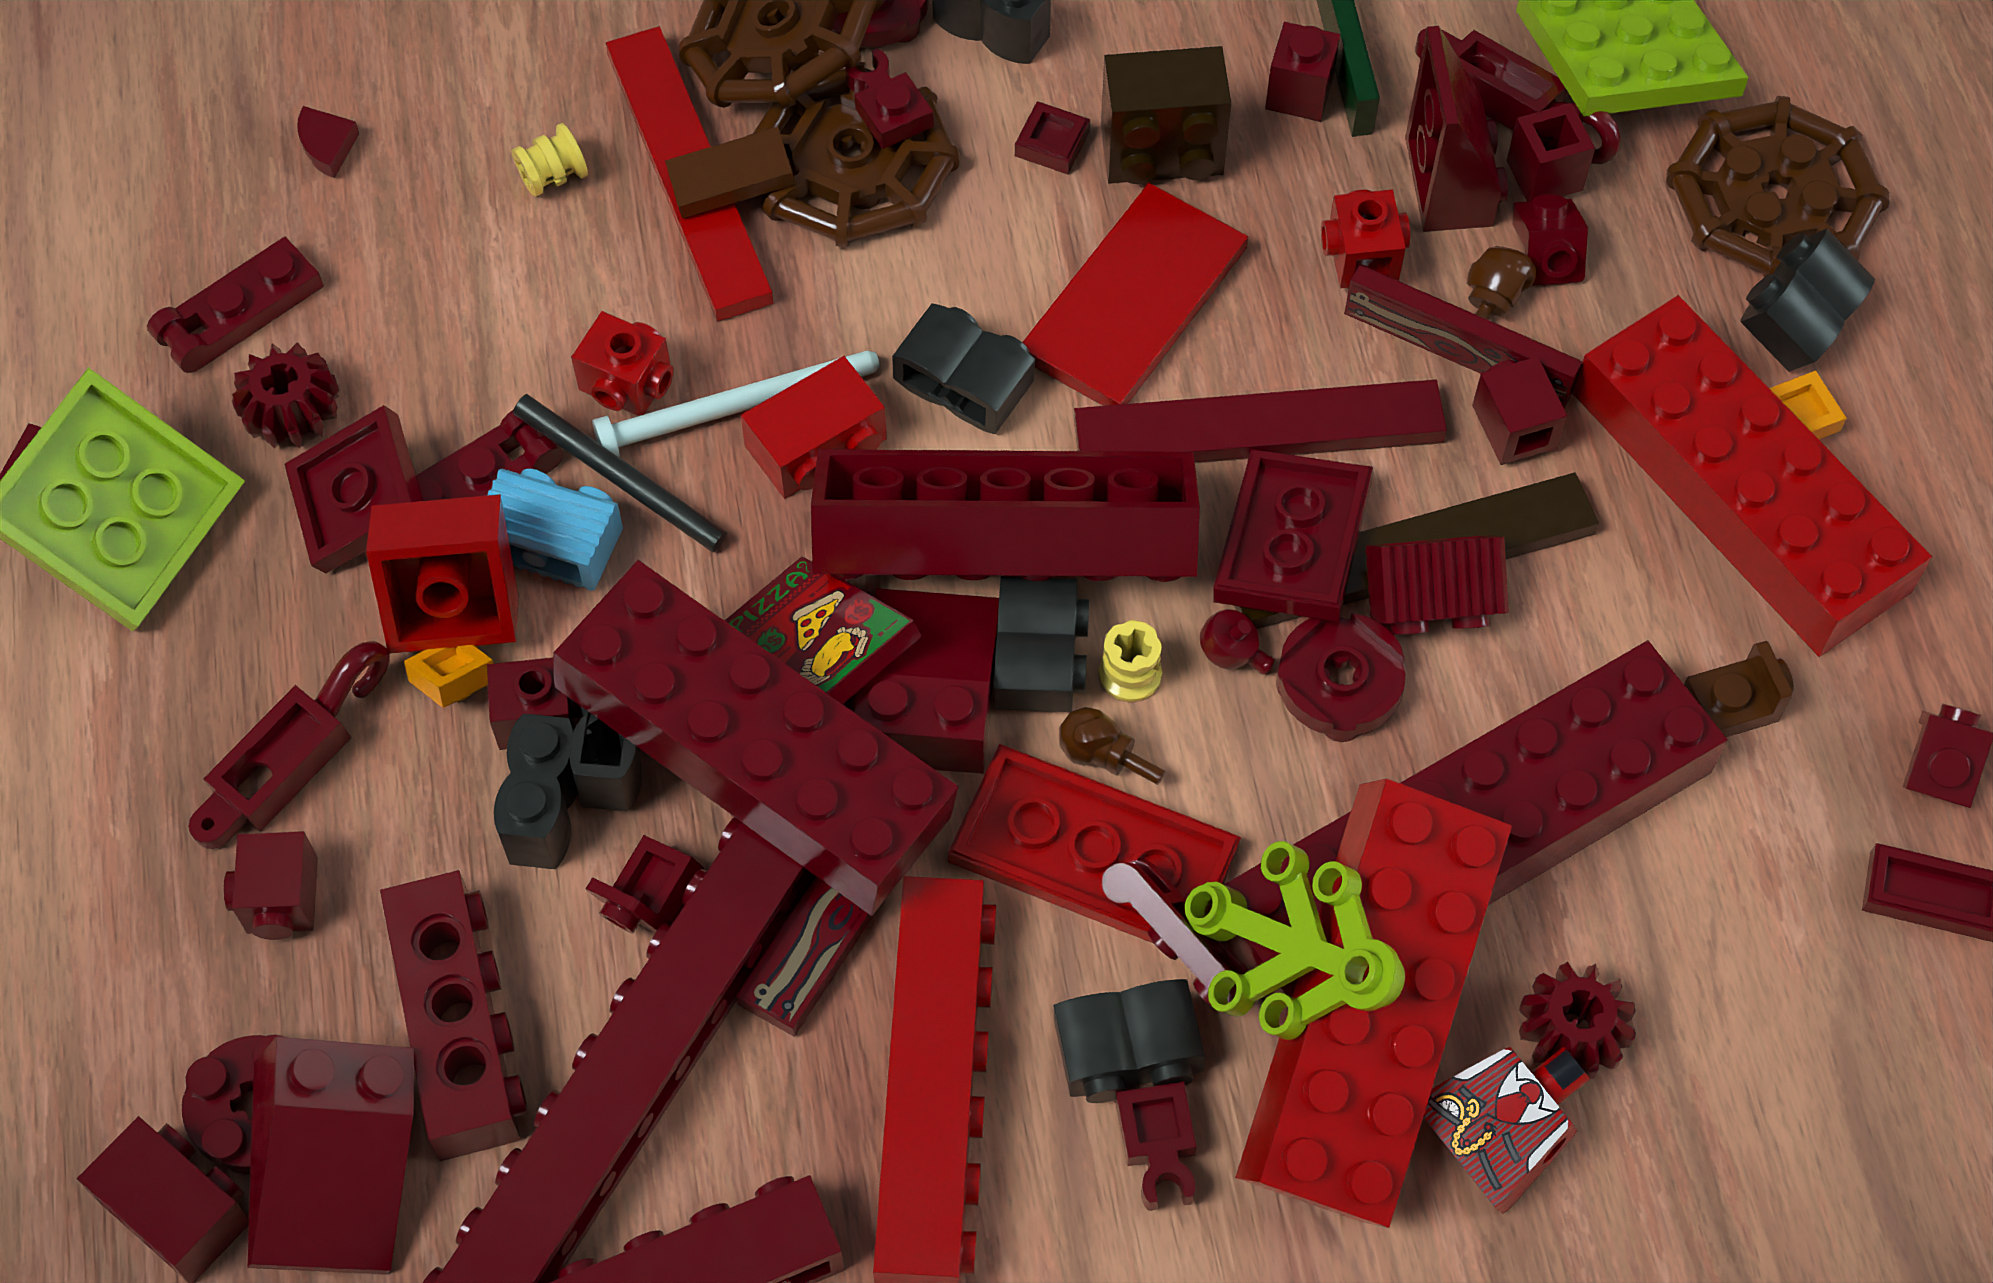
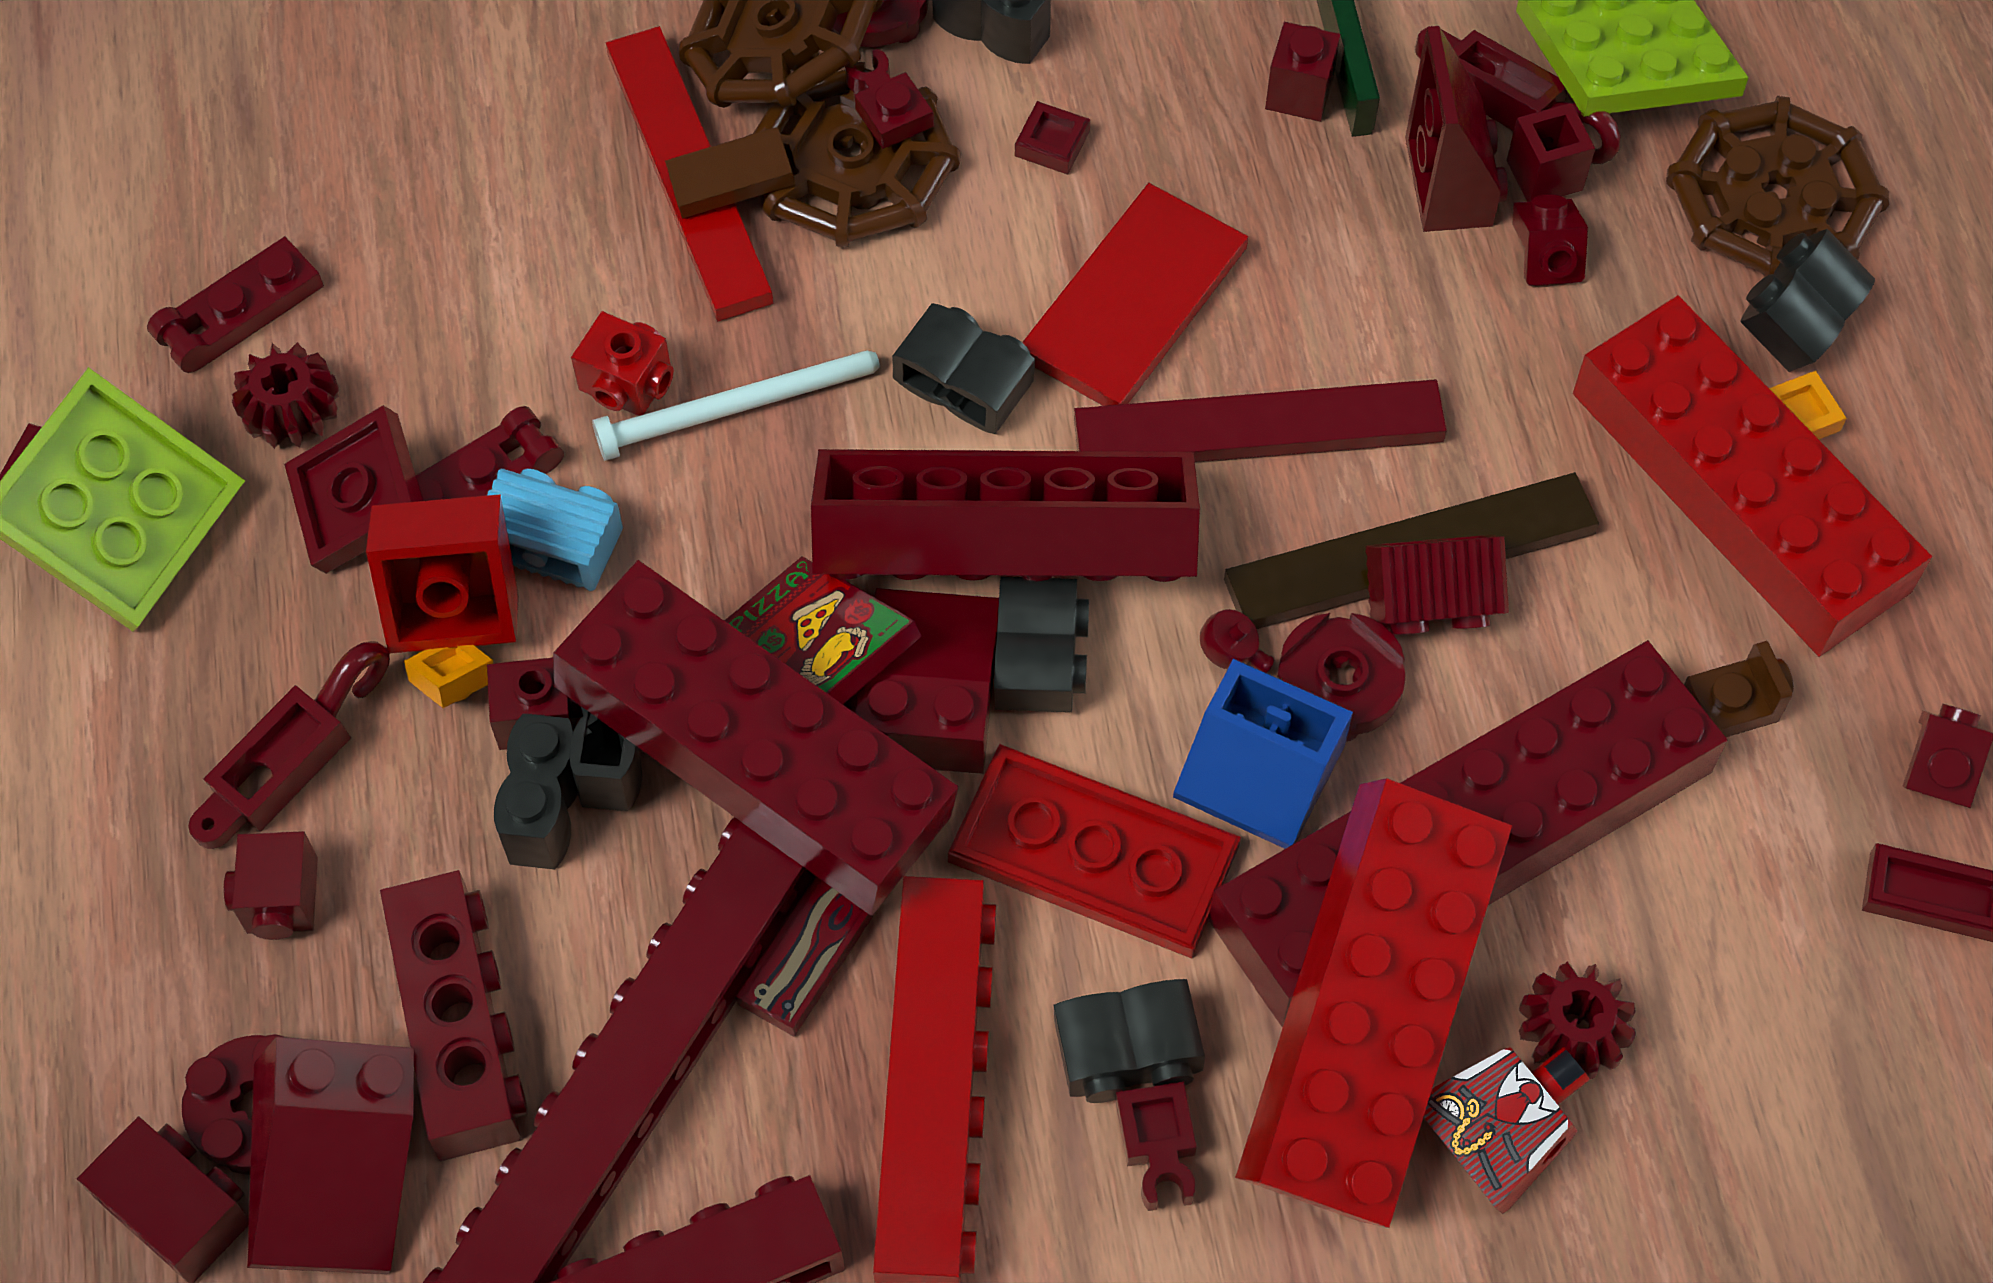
dark red tile [297,106,359,178] -> none
light yellow bush [511,123,588,197] -> none
pearl dark grey bar [513,394,727,552] -> none
dark red bracket [585,835,704,934] -> none
red brick [740,356,887,499] -> none
reddish brown piece [1059,707,1165,785] -> none
light yellow bush [1099,620,1162,702] -> none
dark brown brick [1101,46,1231,184] -> none
plate [1102,860,1256,1006] -> none
lime plant [1185,841,1405,1040] -> none
dark red tile [1213,449,1373,622] -> none
red brick [1321,189,1410,289] -> none
dark red tile [1344,265,1582,409] -> none
reddish brown piece [1467,246,1536,320] -> none
dark red brick [1472,356,1567,465] -> none
none -> blue slope [1173,659,1353,849]

